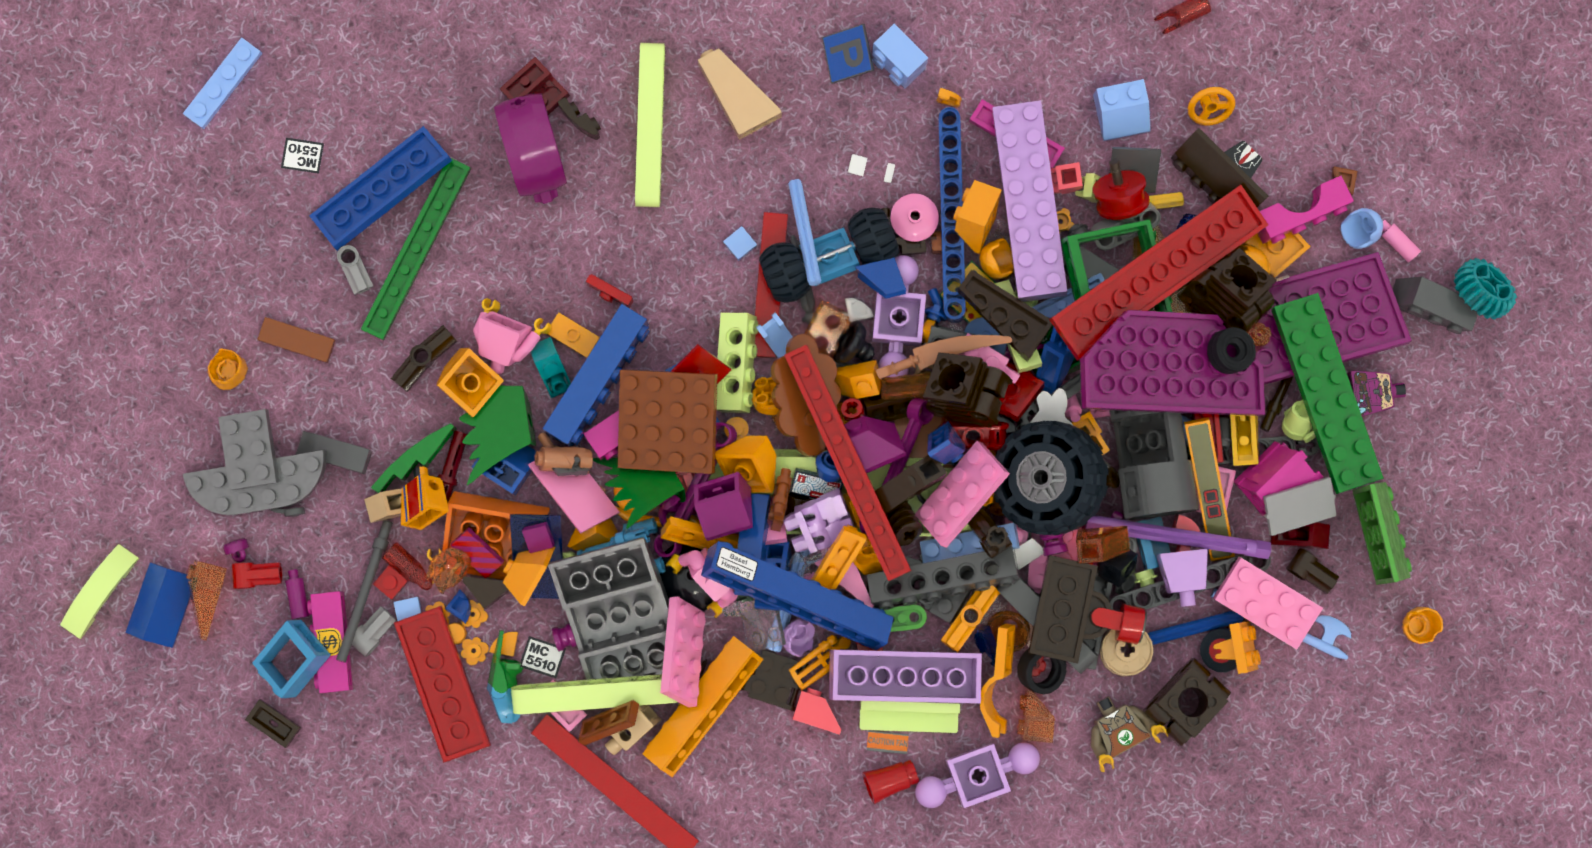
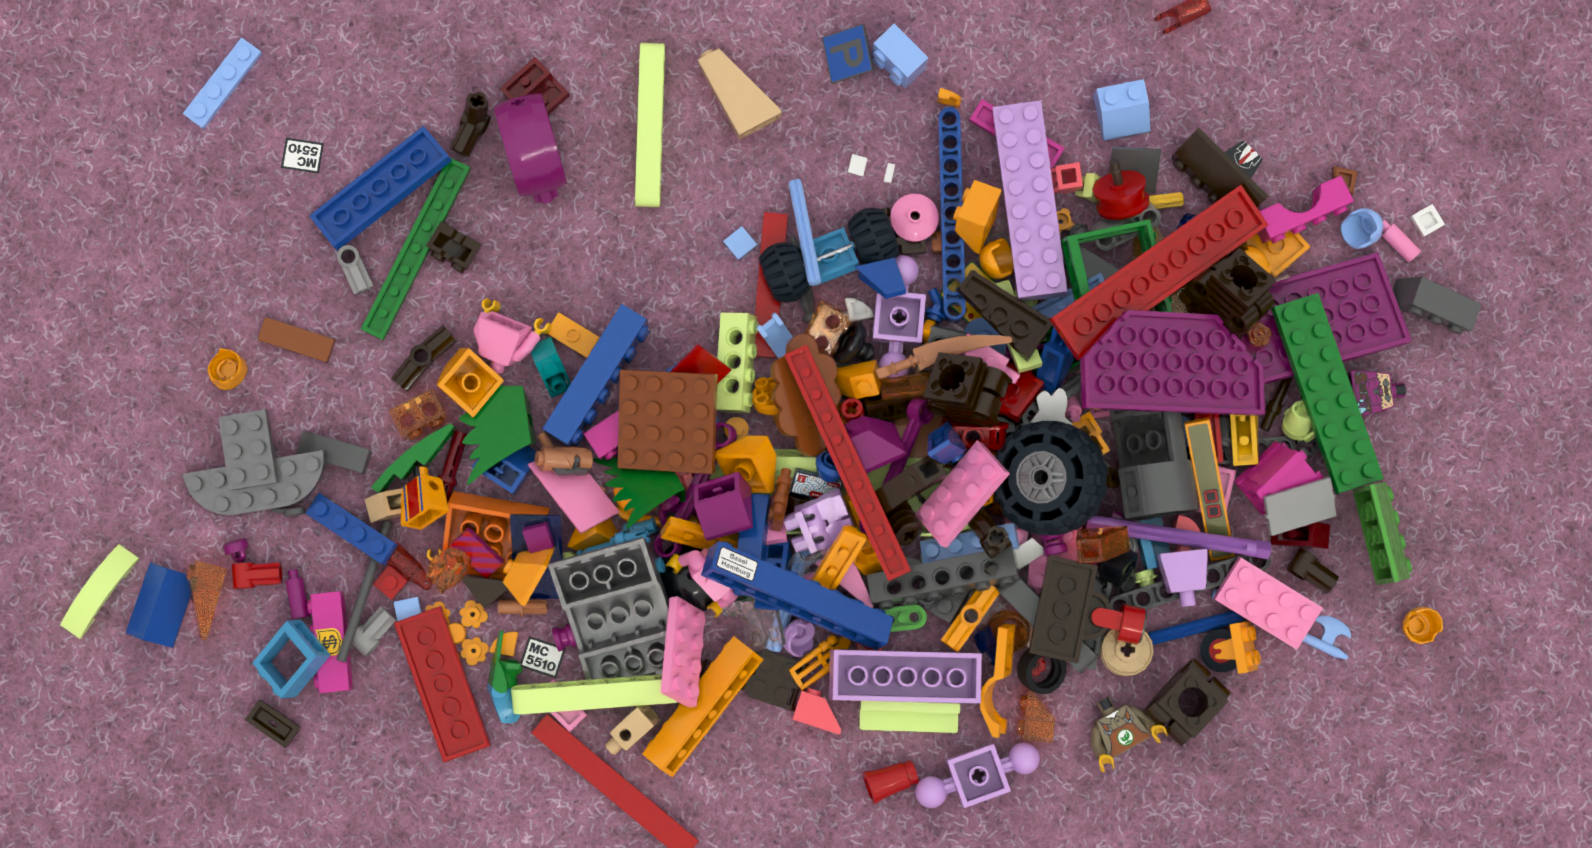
blue tile [445,590,471,624] -> none
dark brown slope [557,97,601,140] -> none
dark orange tile [578,700,639,746] -> none
red plate [586,274,634,308] -> none
orange sticker [867,731,909,754] -> none
light orange piece [1188,87,1235,126] -> none
black tyre [1207,327,1256,374] -> none
teal gear [1453,258,1517,320] -> none
none -> blue plate [305,493,398,566]
none -> clear orange brick [388,388,448,440]
none -> dark brown cylinder [426,221,482,274]
none -> dark brown piece [450,91,491,158]
none -> nougat axle [498,599,548,617]
none -> white tile [1410,204,1445,238]

